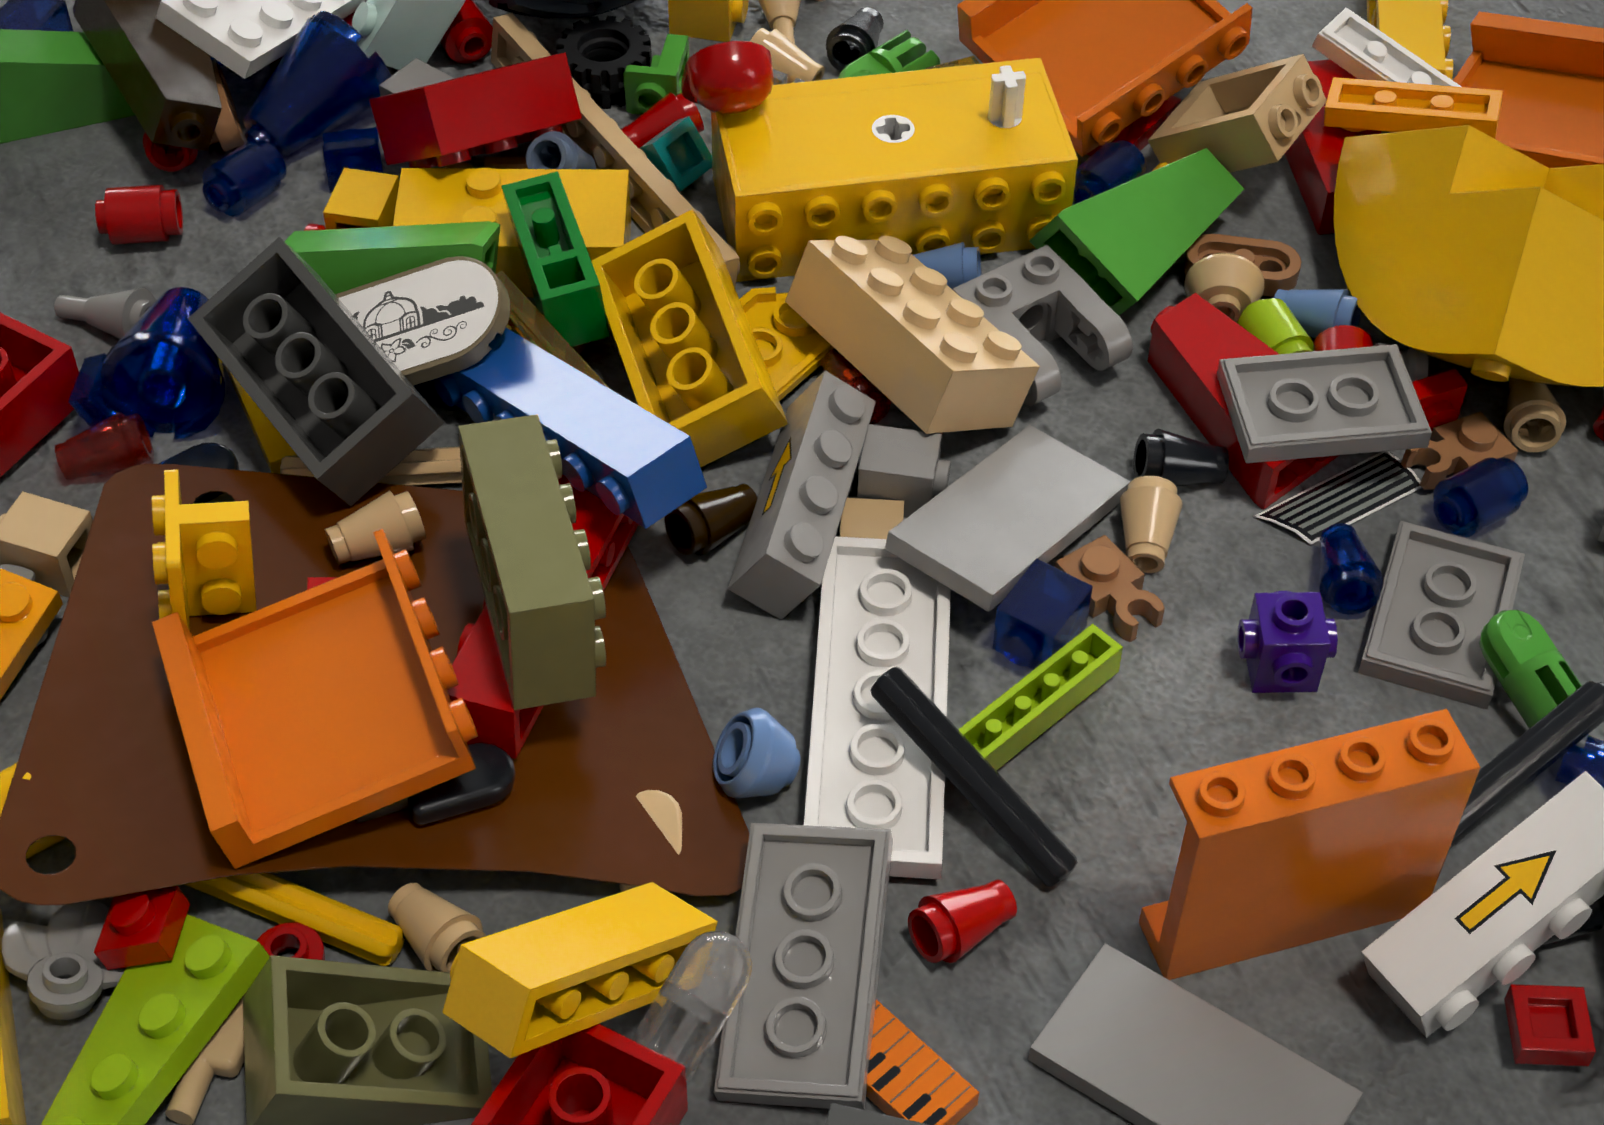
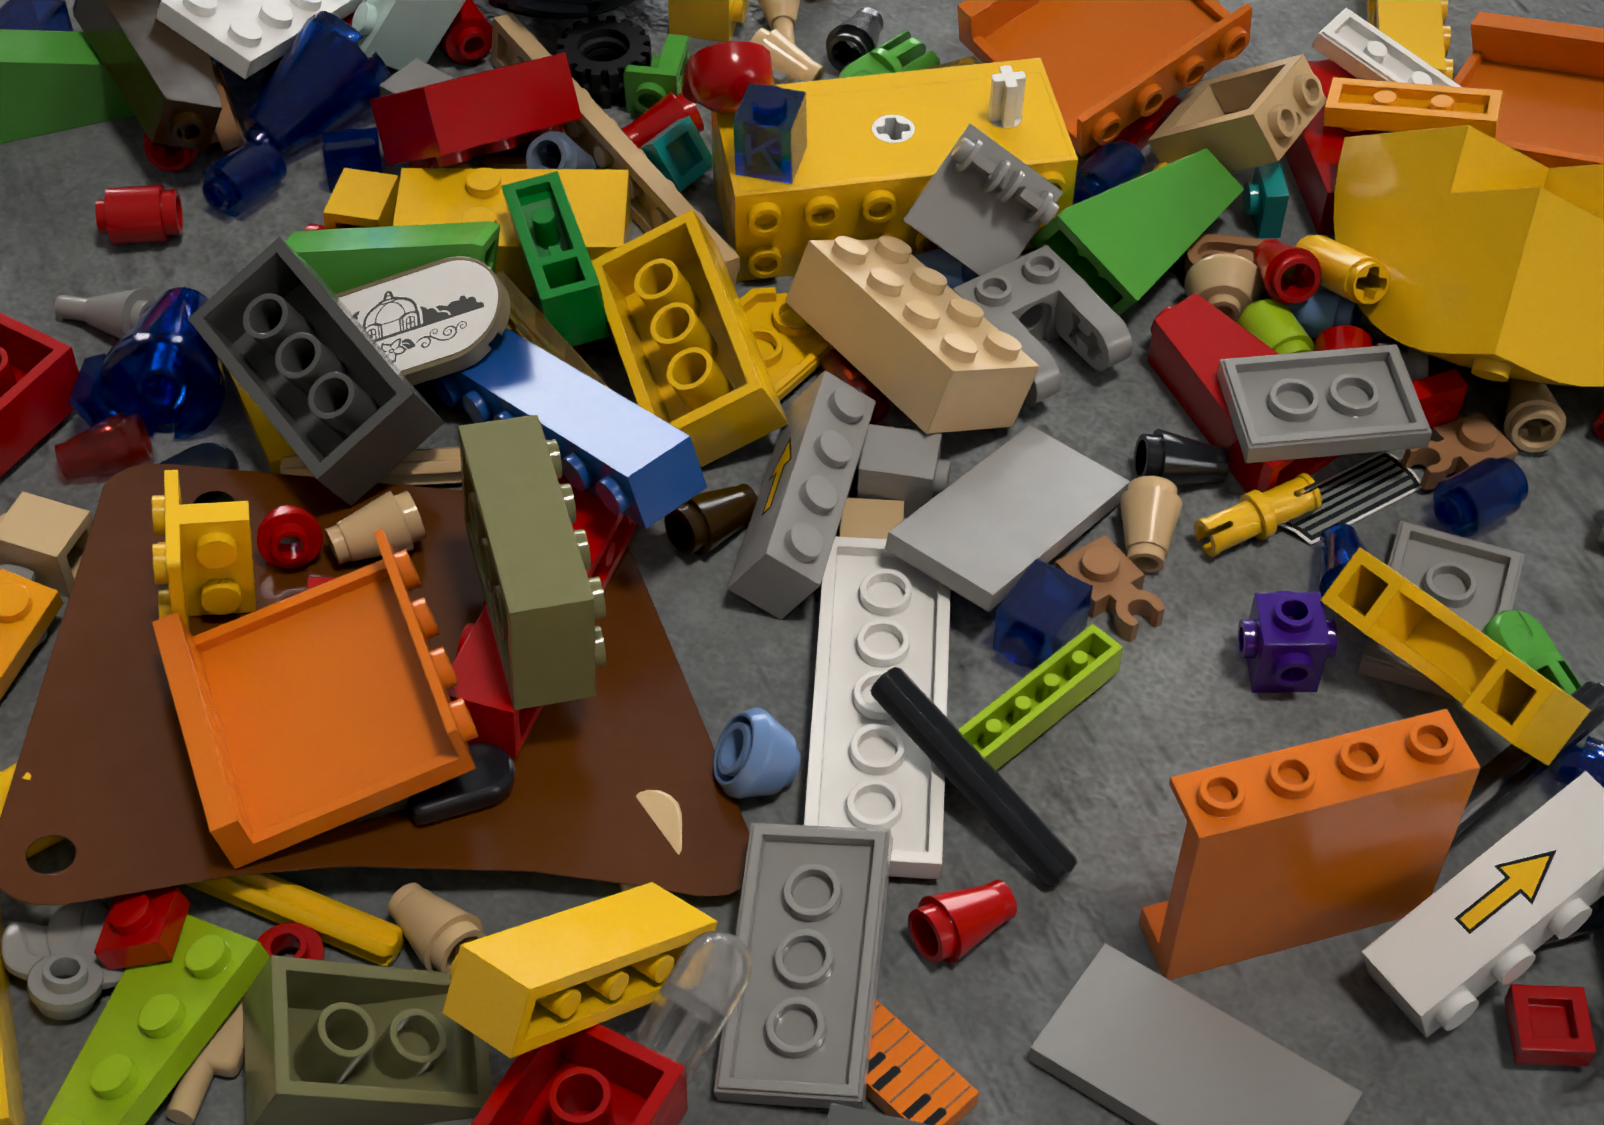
none -> red plate [256,505,323,568]
none -> clear blue brick [733,83,807,184]
none -> light grey hinge [903,123,1063,276]
none -> yellow pin [1194,473,1322,557]
none -> teal plate [1243,161,1289,238]
none -> red cone [1253,239,1321,304]
none -> yellow piece [1295,235,1390,304]
none -> yellow arch [1320,547,1591,766]

